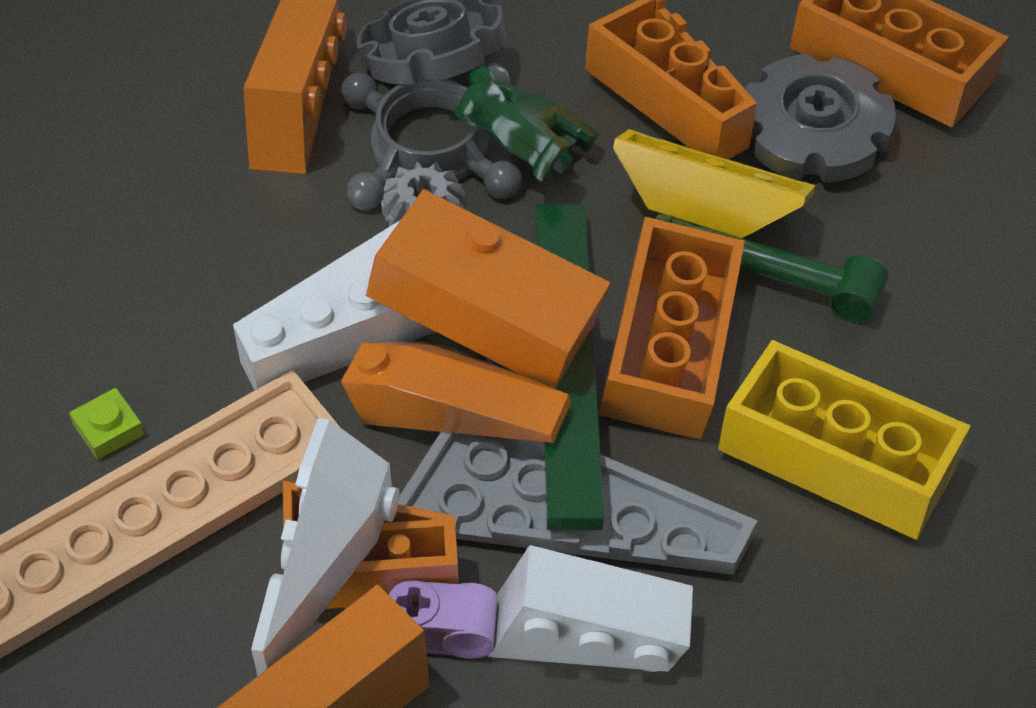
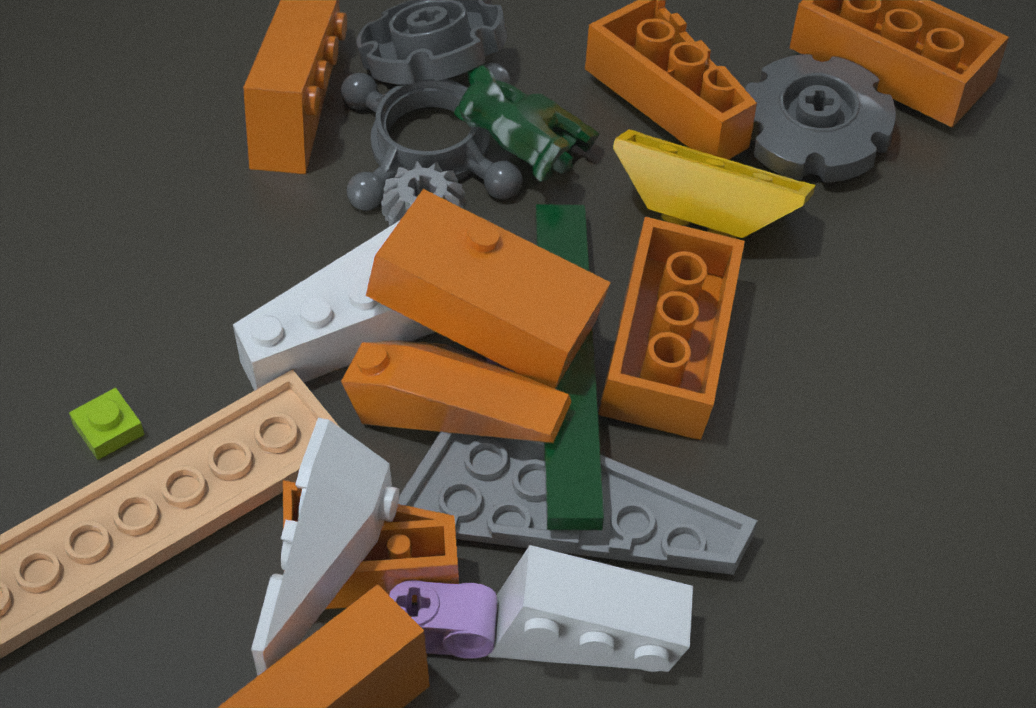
dark green piece [656,214,889,324] -> none
yellow brick [718,340,971,540] -> none

